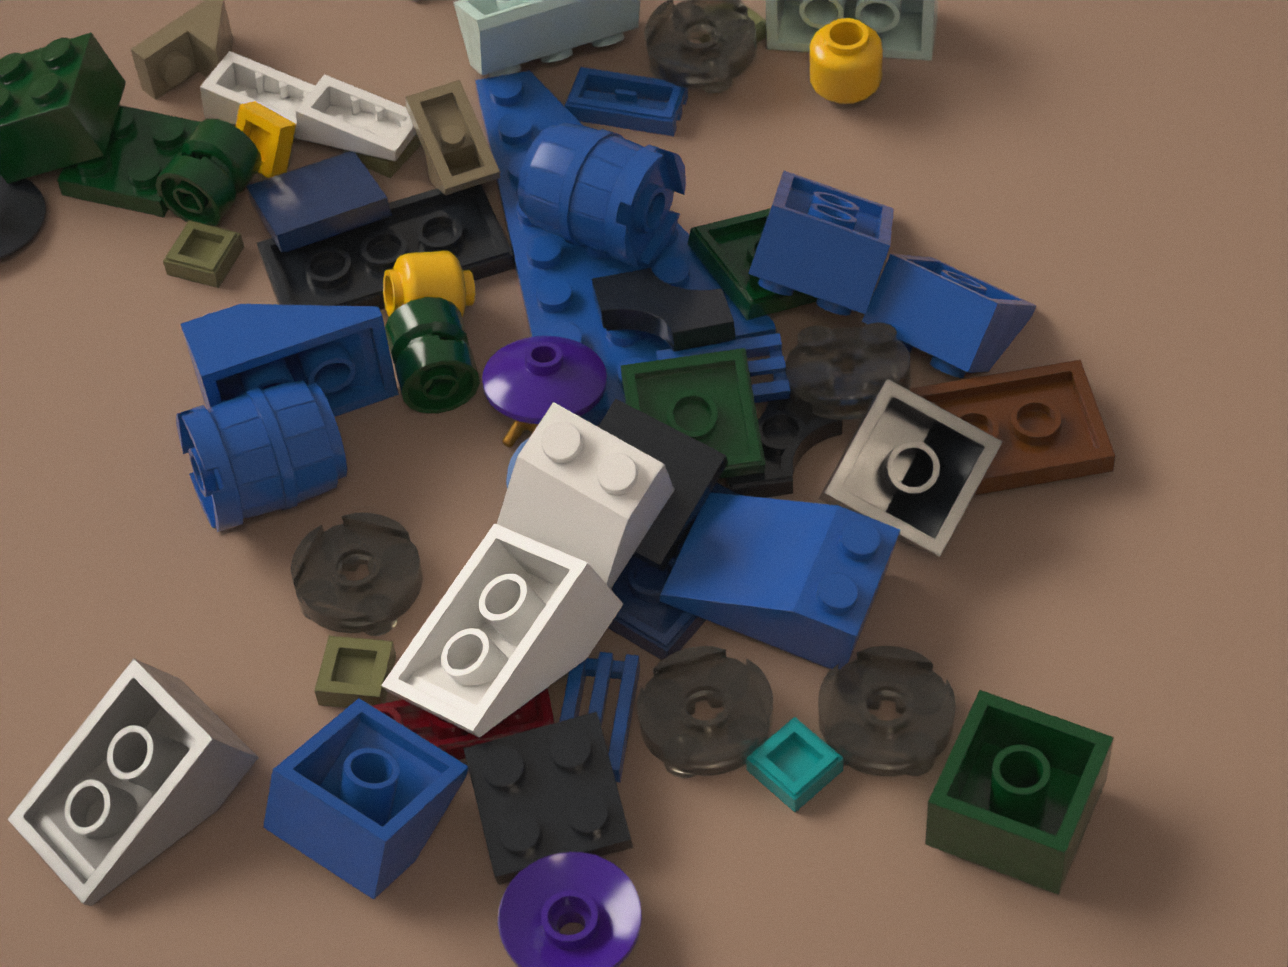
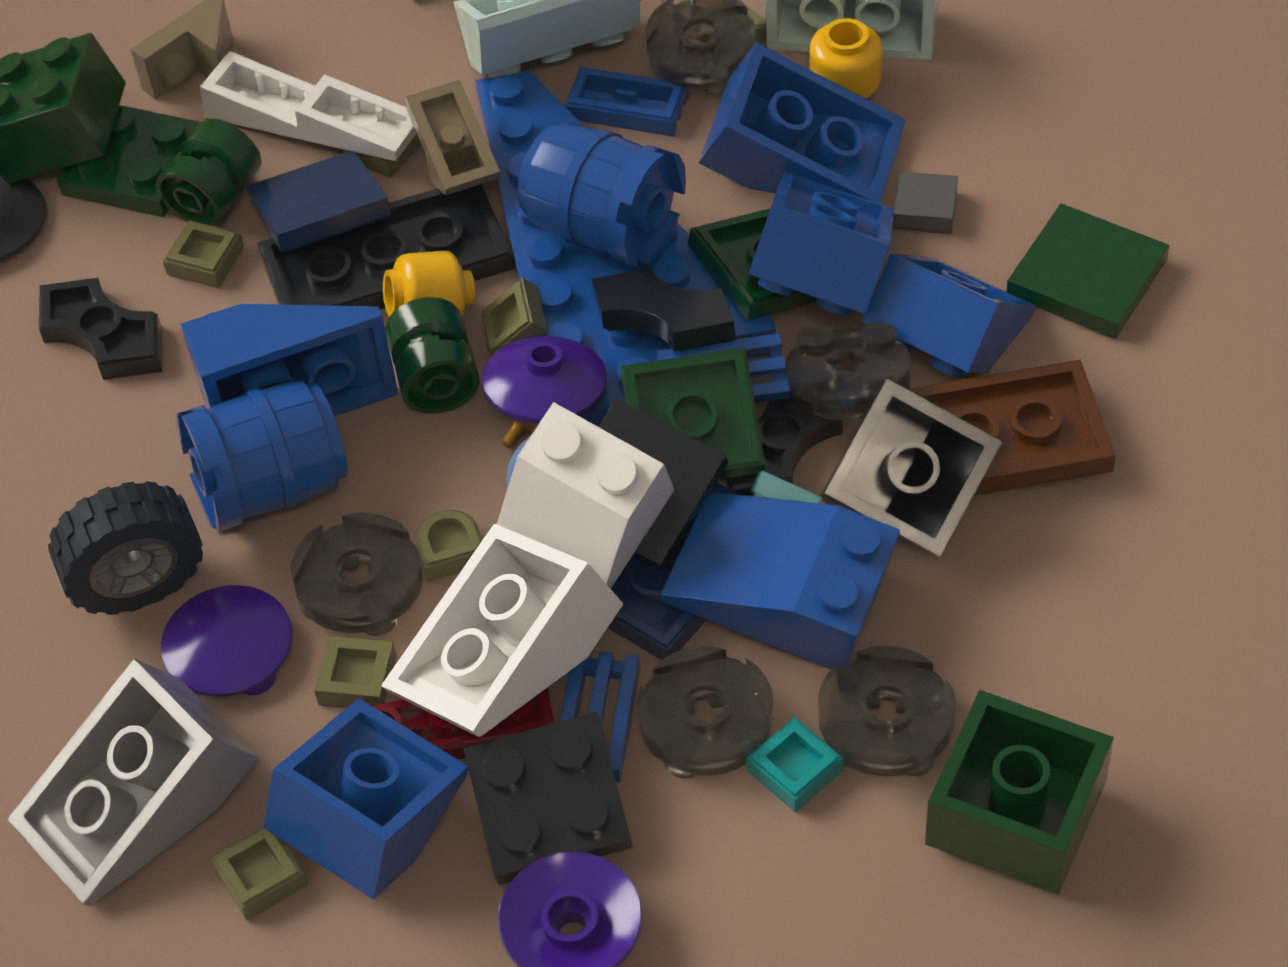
yellow plate [235,101,296,178] -> none
none -> black tile [39,278,163,380]
none -> black wheel [48,481,203,615]
none -> dark purple dish [161,585,292,696]
none -> olive tile [210,828,308,921]
none -> olive tile [416,510,483,582]
none -> olive tile [481,278,547,356]
none -> blue slope [698,42,906,203]
none -> teal tile [750,471,822,503]
none -> dark grey tile [893,171,958,233]
none -> dark green tile [1007,203,1170,339]

